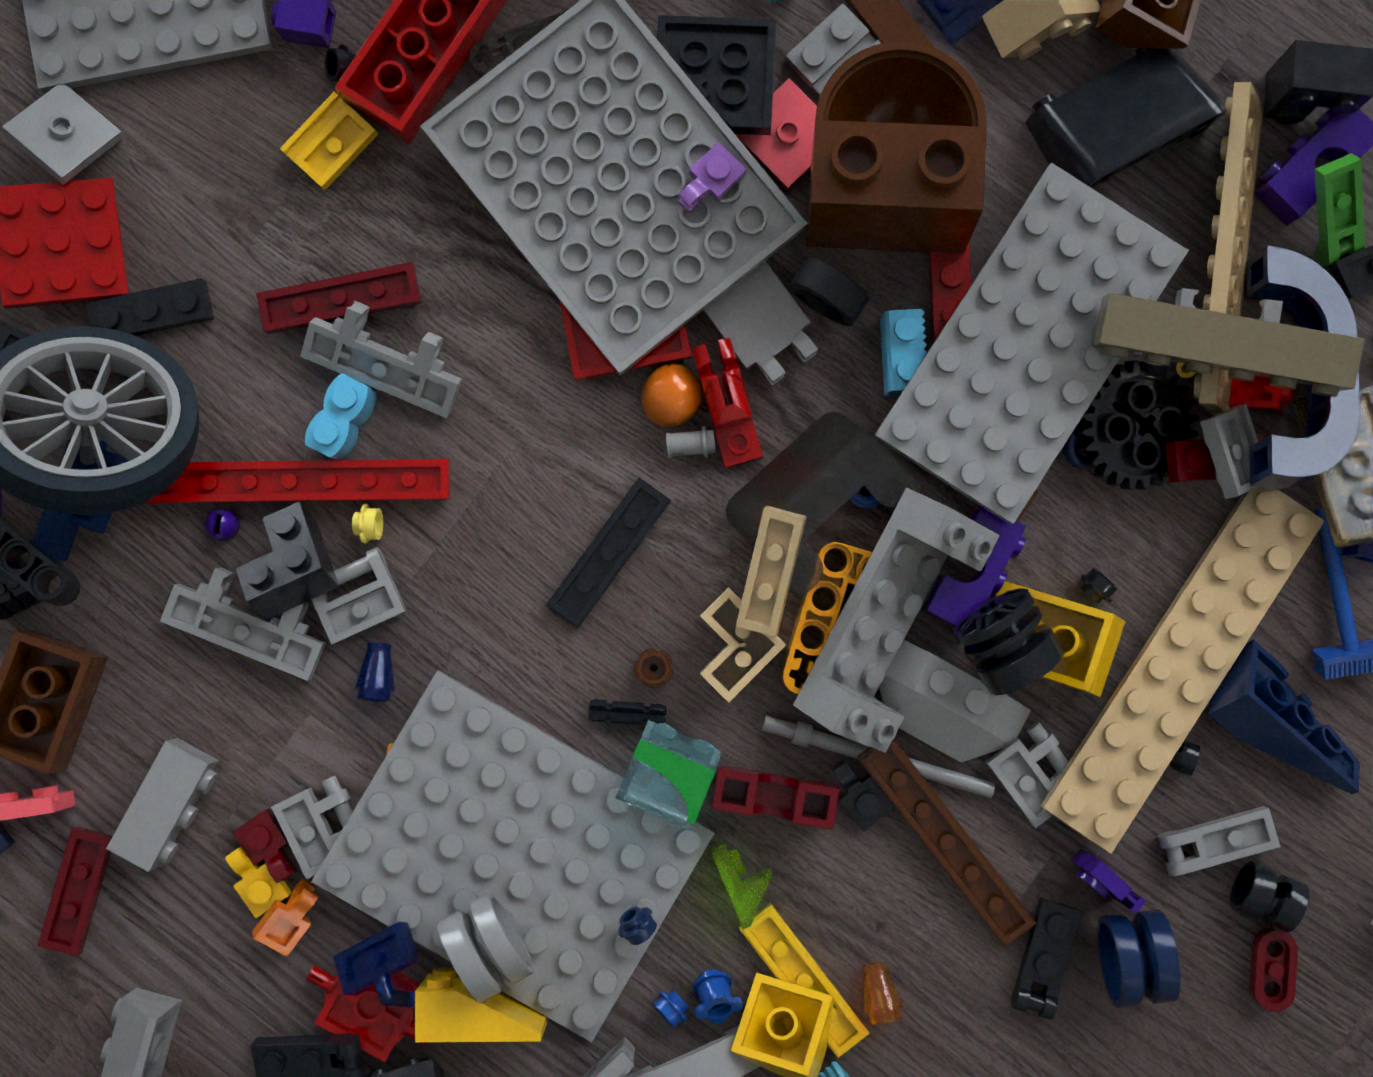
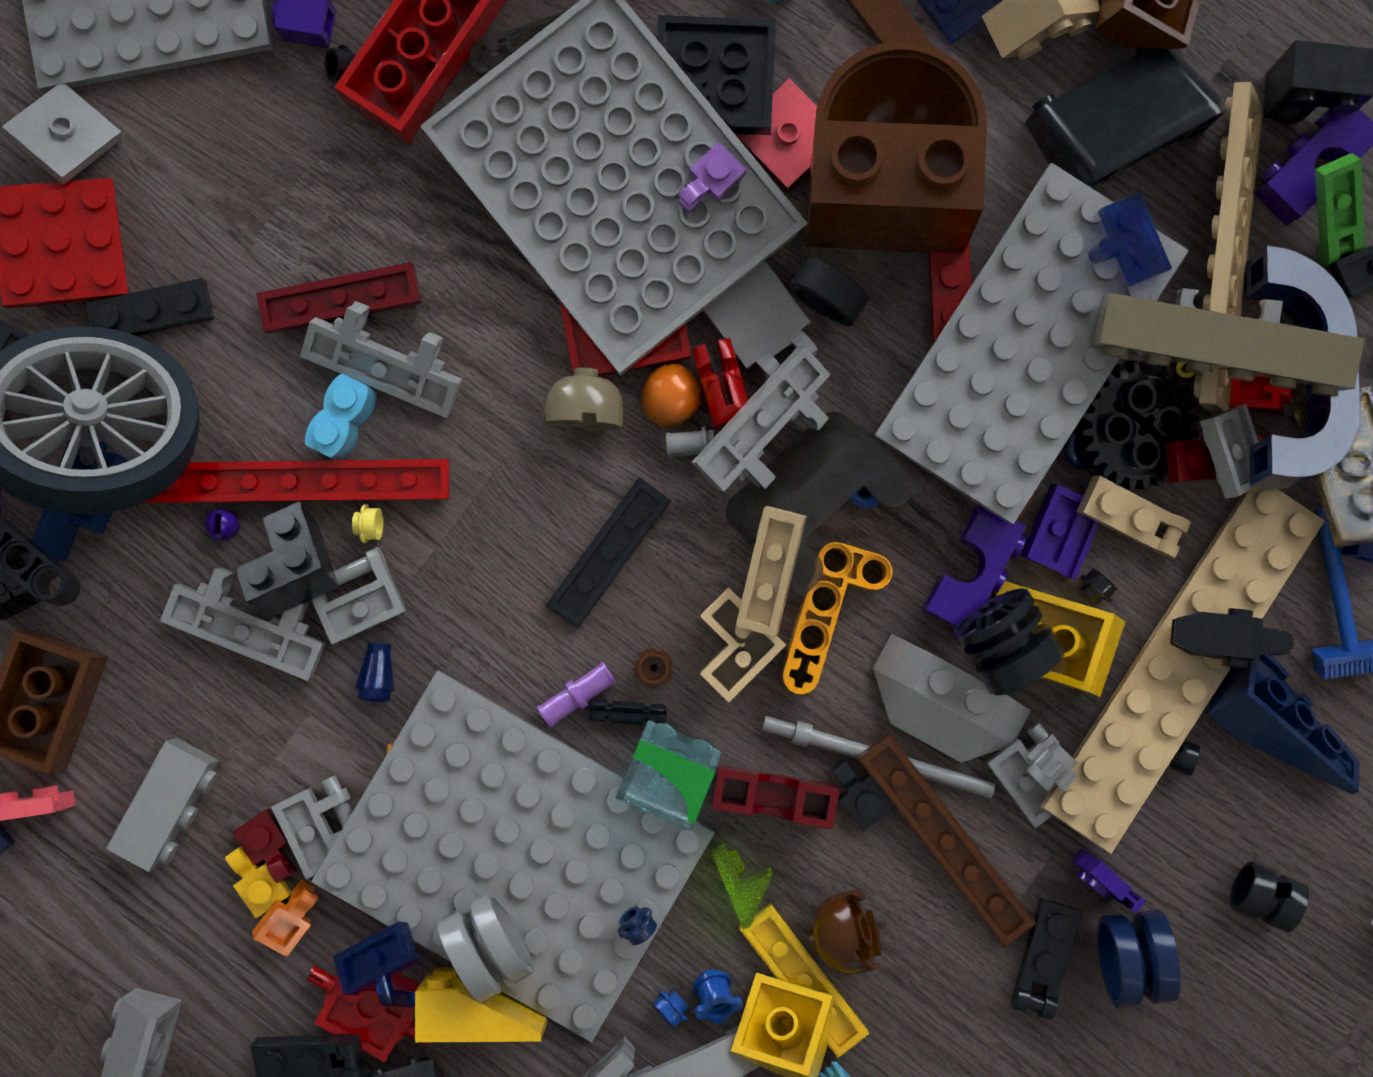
dark red plate [37,826,113,957] -> none
yellow plate [280,92,378,191] -> none
light grey plate [785,3,881,96] -> none
light grey plate [793,487,1000,753] -> none
clear orange cone [862,962,903,1025] -> none
medium azure brick [880,309,927,397] -> none
light grey plate [1157,806,1281,876] -> none
dark red plate [1250,927,1298,1012] -> none
none -> medium lavender pin [537,661,617,727]
none -> dark tan cylinder [544,368,624,431]
none -> light grey hinge [691,346,831,492]
none -> reddish brown cylinder [809,889,881,975]
none -> dark purple plate [1021,484,1100,580]
none -> light grey gear [1026,741,1078,792]
none -> tan plate [1076,476,1191,559]
none -> clear blue plate [1088,193,1172,287]
none -> black hinge [1170,608,1295,669]

